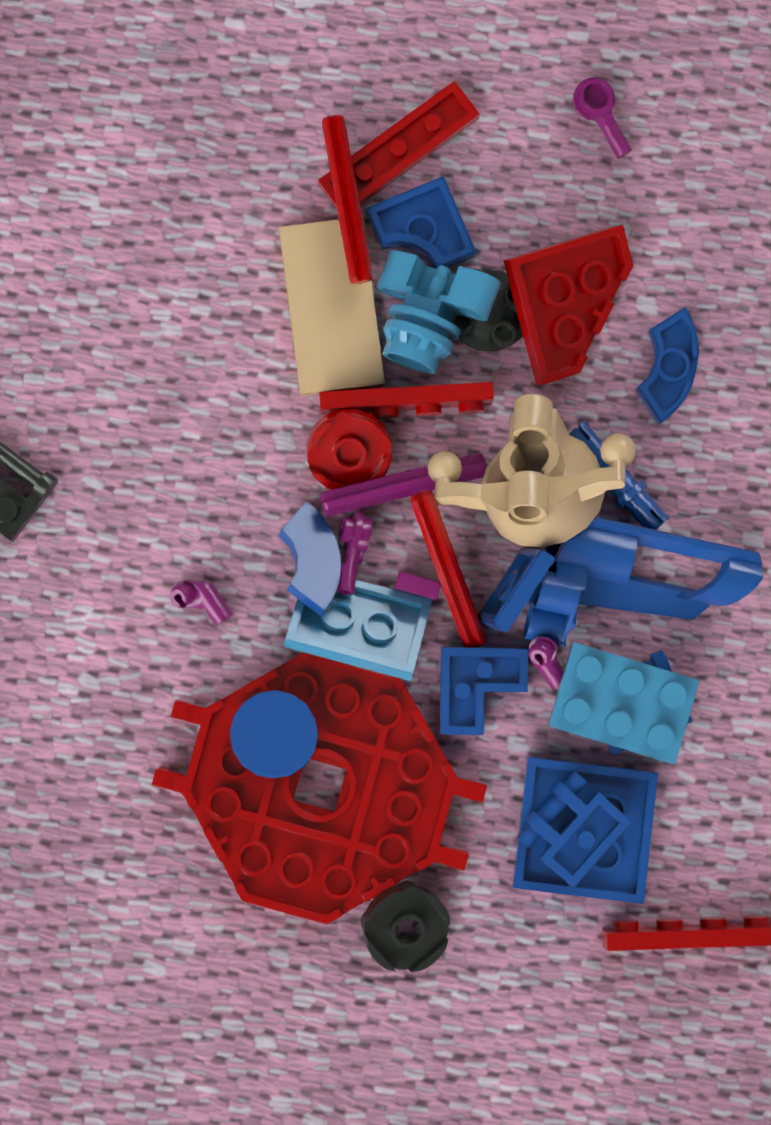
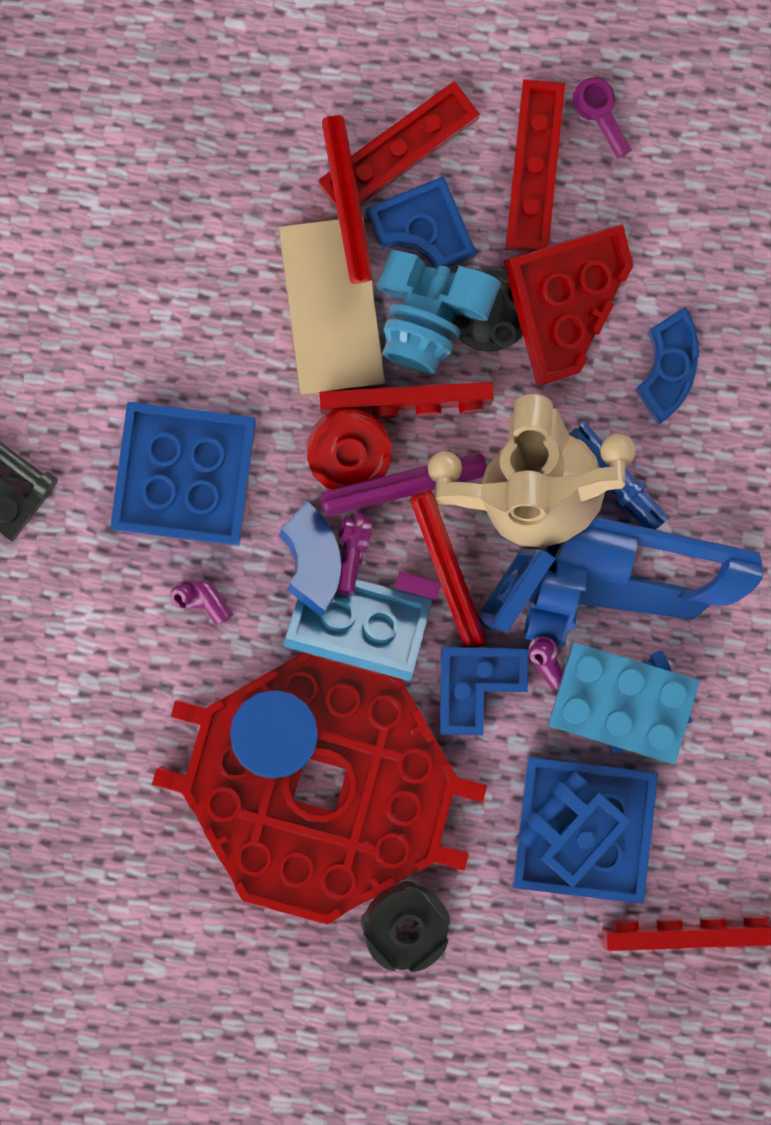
none -> blue plate [110,402,256,547]
none -> red plate [505,79,565,252]

